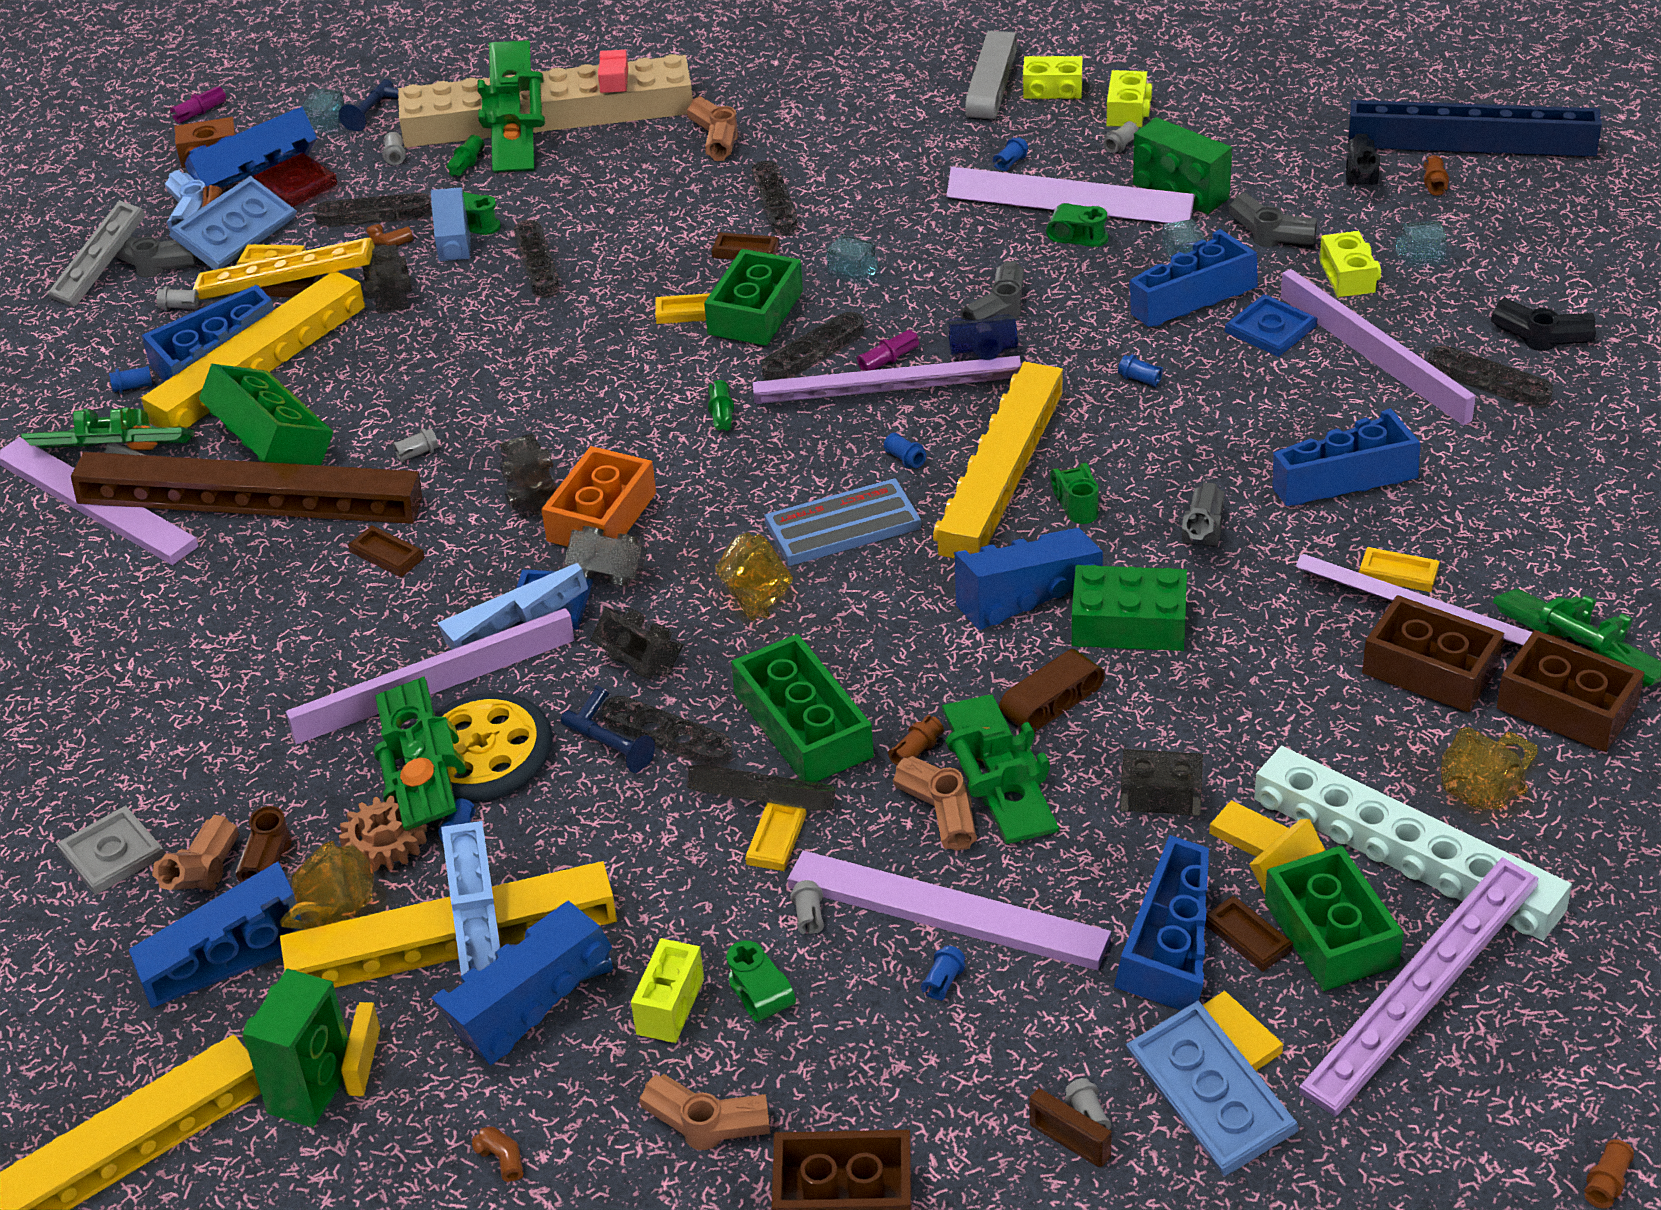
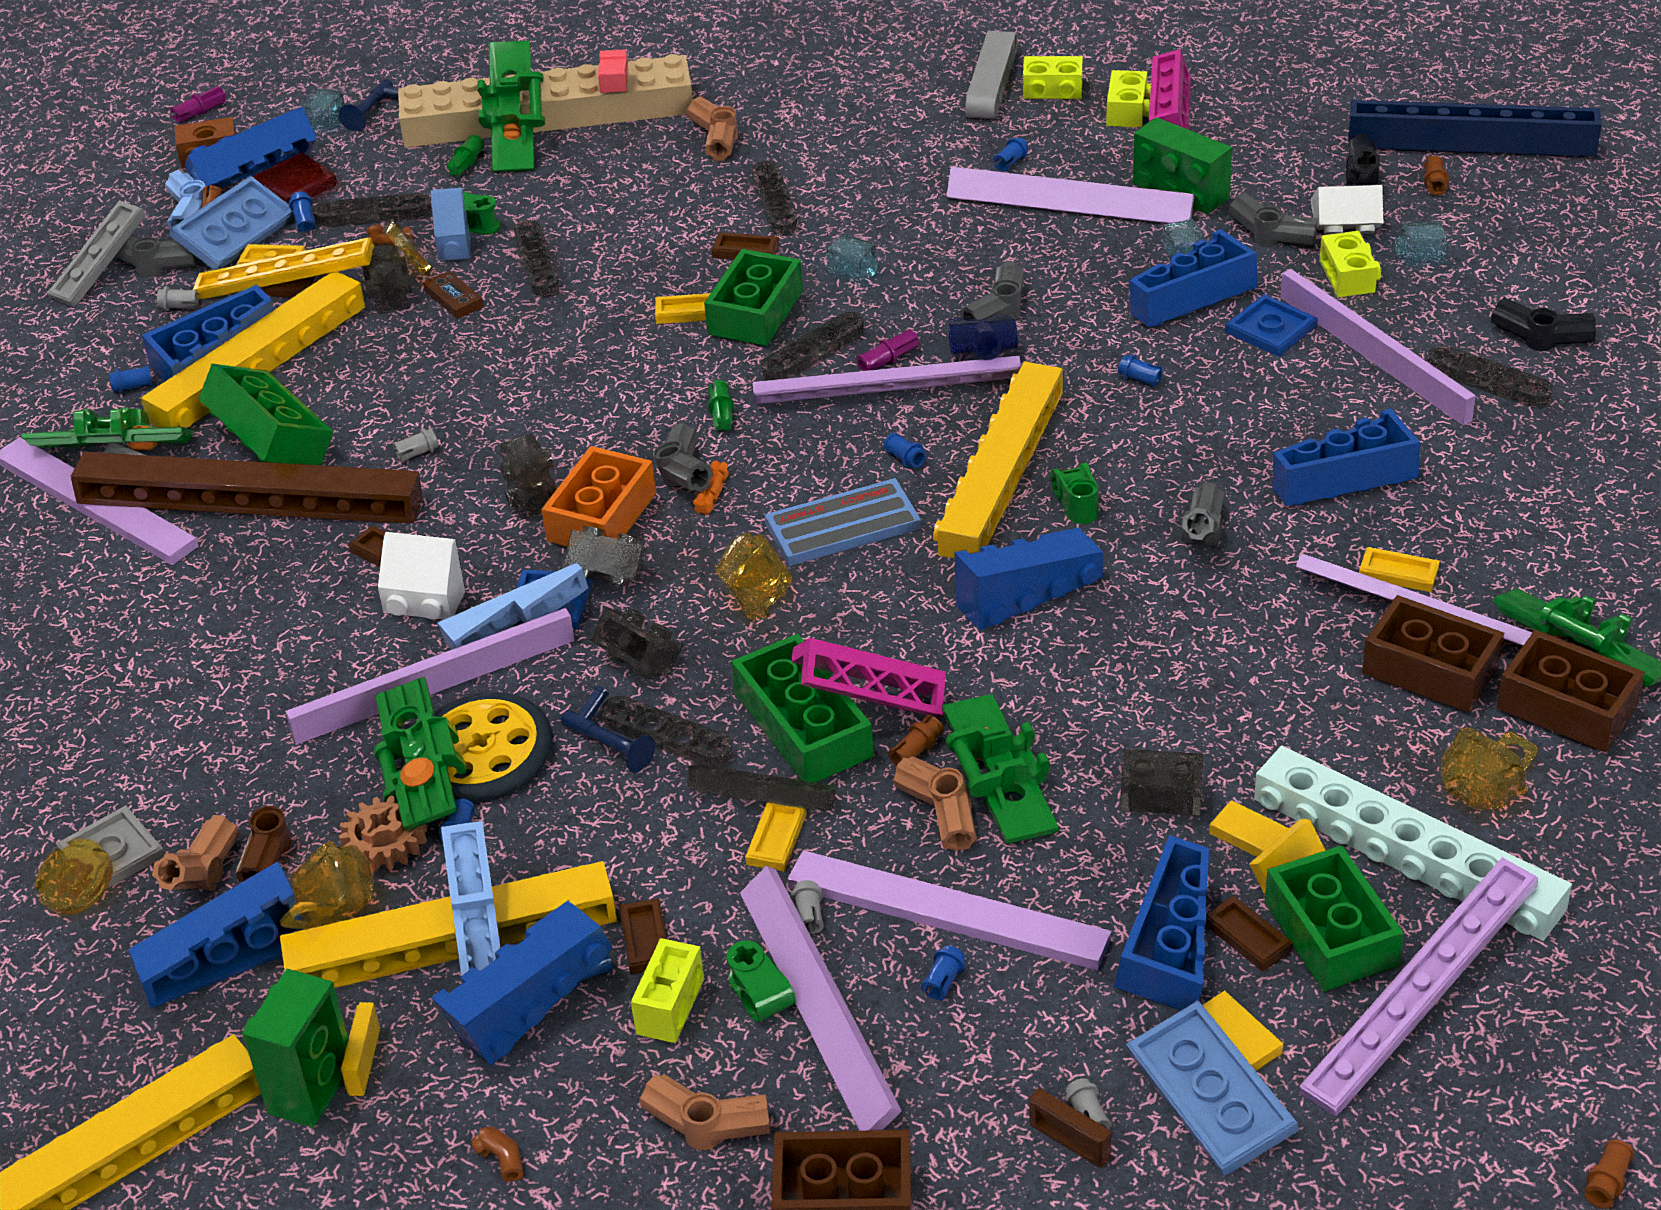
light grey pin [382,132,406,165] -> none
reddish brown beam [999,649,1105,732] -> none
green piece [1046,203,1109,247] -> none
green brick [1071,565,1187,651] -> none
light grey pin [1103,121,1139,153] -> none
none -> clear yellow tile [35,839,113,915]
none -> blue pin [289,191,316,232]
none -> white slope [378,532,465,620]
none -> clear yellow tile [385,219,433,274]
none -> reddish brown tile [423,270,484,319]
none -> reddish brown tile [619,898,666,975]
none -> dark grey piece [653,423,713,493]
none -> orange axle [693,461,729,515]
none -> lavender tile [740,865,902,1130]
none -> dark pink fence [792,638,946,718]
none -> dark pink fence [1149,49,1191,130]
none -> white slope [1311,185,1383,235]

